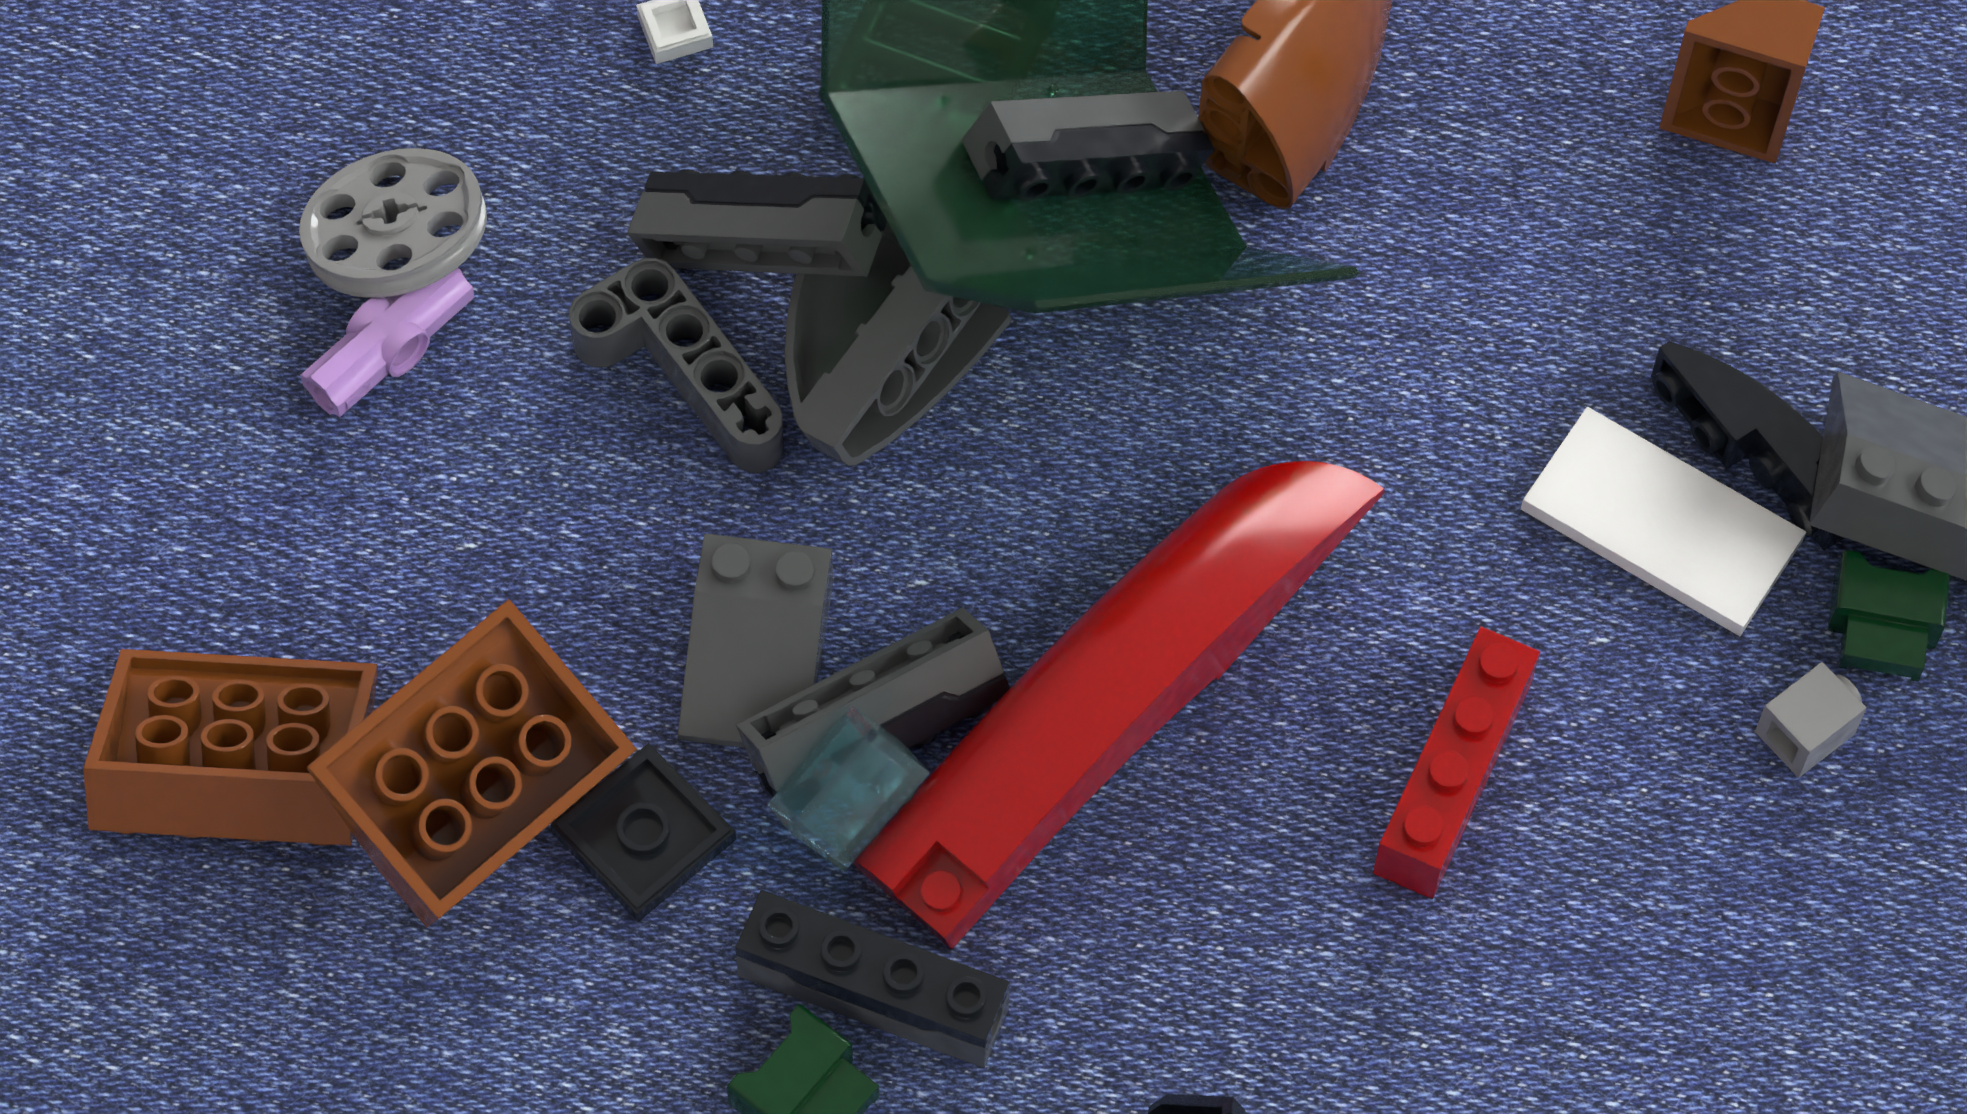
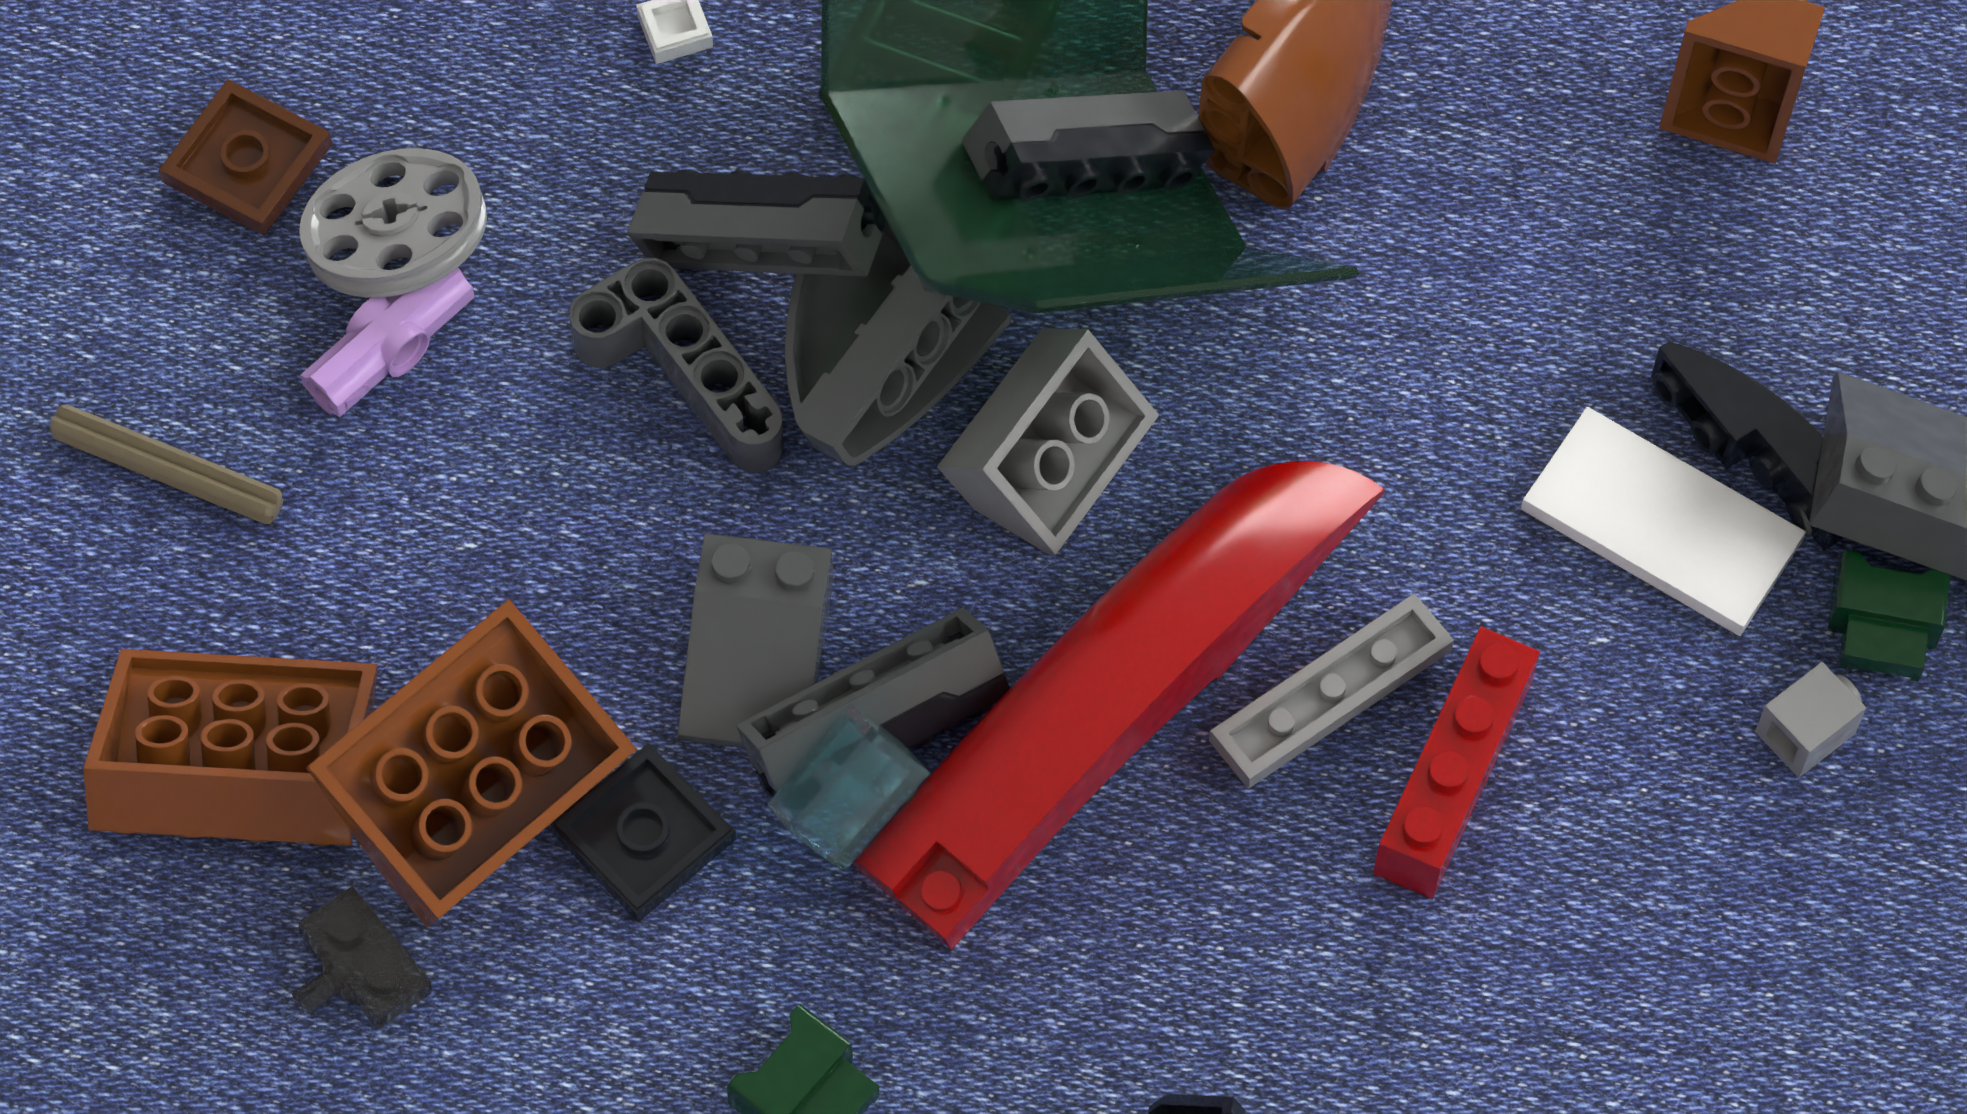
black piece [735,890,1010,1068] -> none
none -> dark tan axle [49,404,284,524]
none -> reddish brown plate [159,79,332,236]
none -> clear smoke plate [291,886,432,1030]
none -> light grey slope [937,328,1159,555]
none -> light grey plate [1209,593,1454,789]

